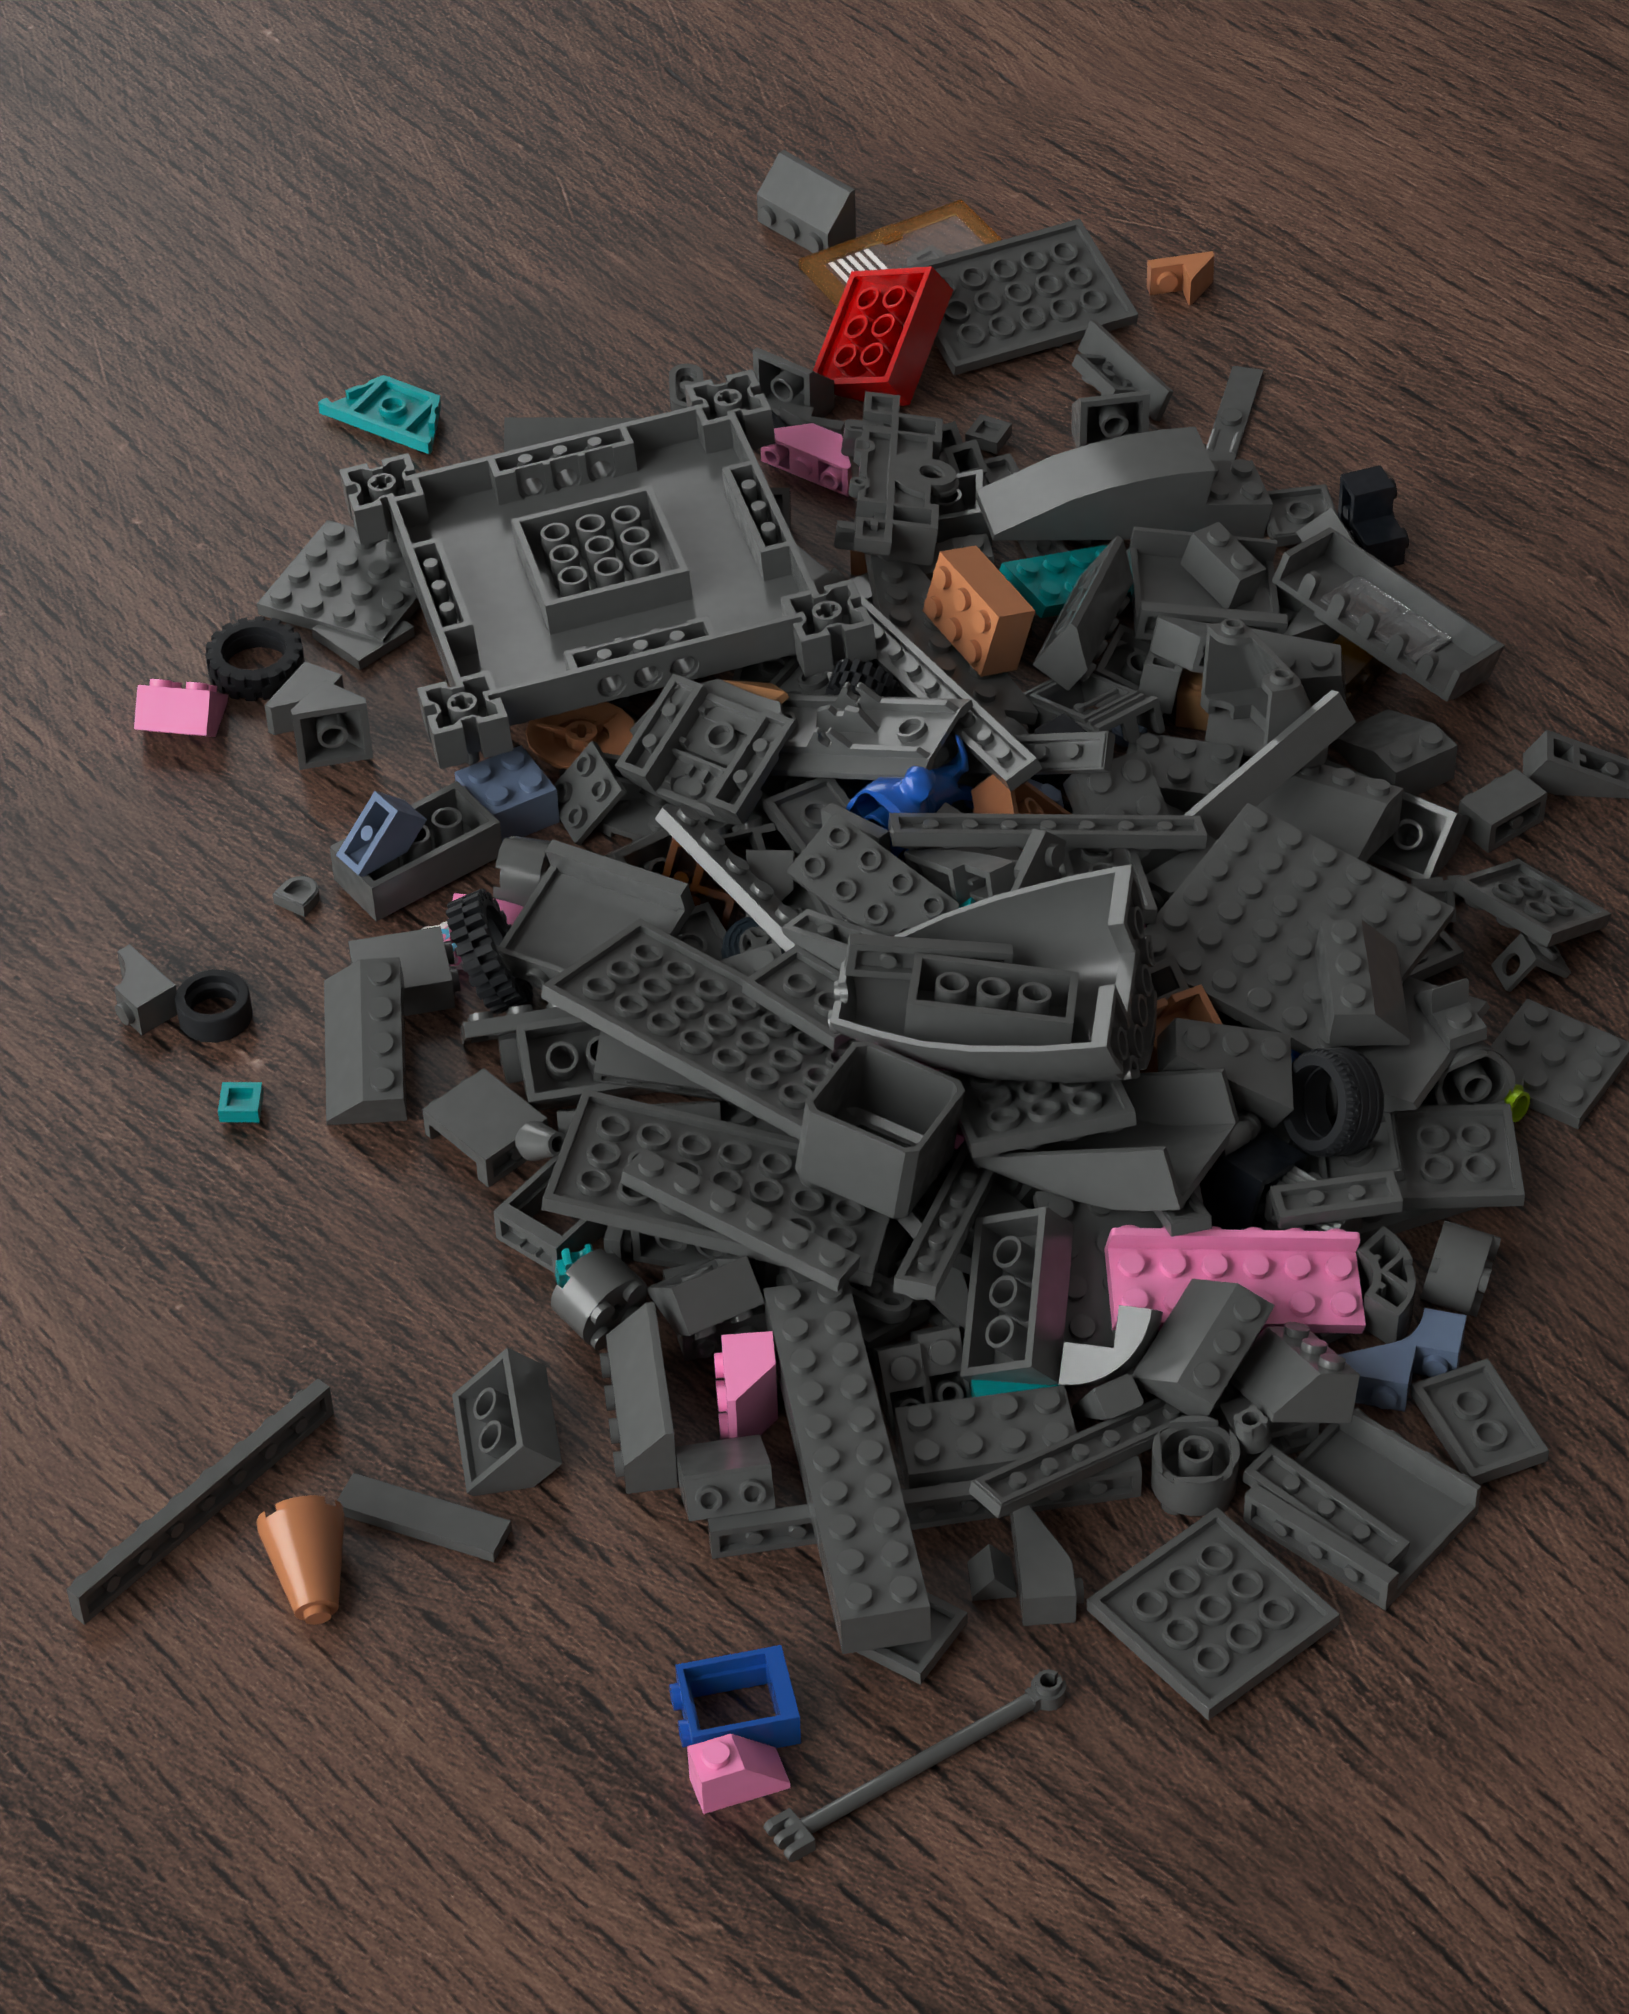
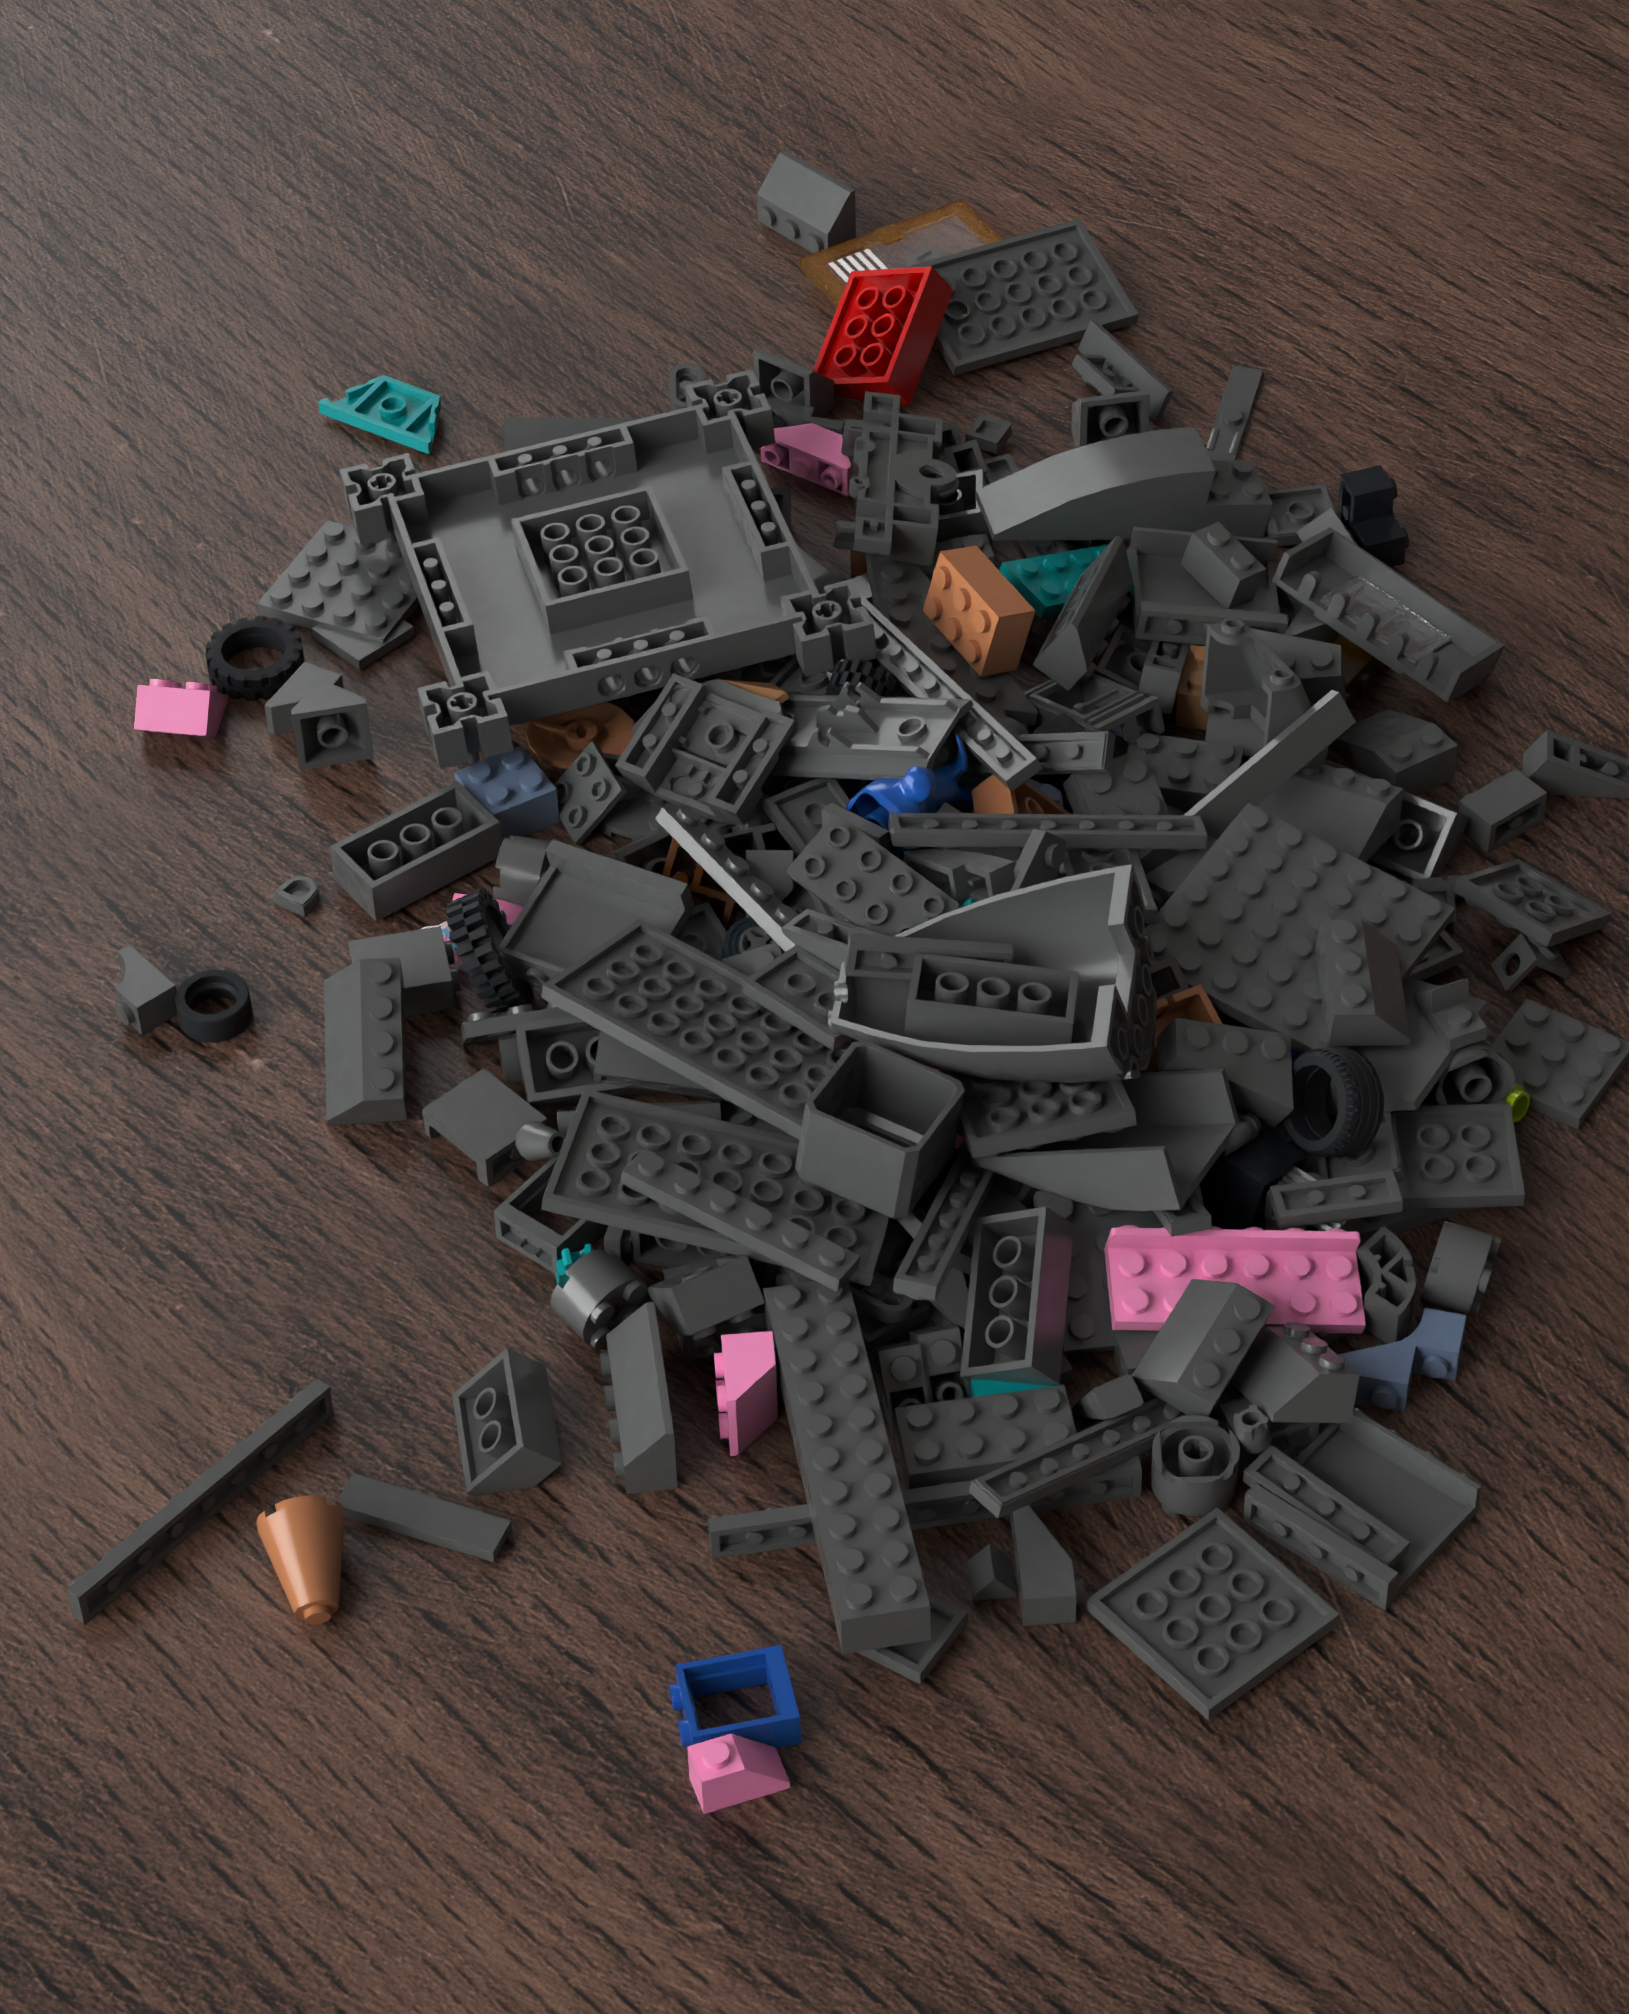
teal plate [218,1082,264,1122] -> none
sand blue slope [336,791,427,877] -> none
dark grey piece [675,1434,776,1521] -> none
dark grey hinge [763,1669,1067,1862] -> none
brick [1059,1305,1163,1387] -> none
nougat slope [1147,251,1214,305] -> none
dark grey slope [1150,615,1209,673] -> none
dark grey plate [1410,1358,1549,1485] -> none

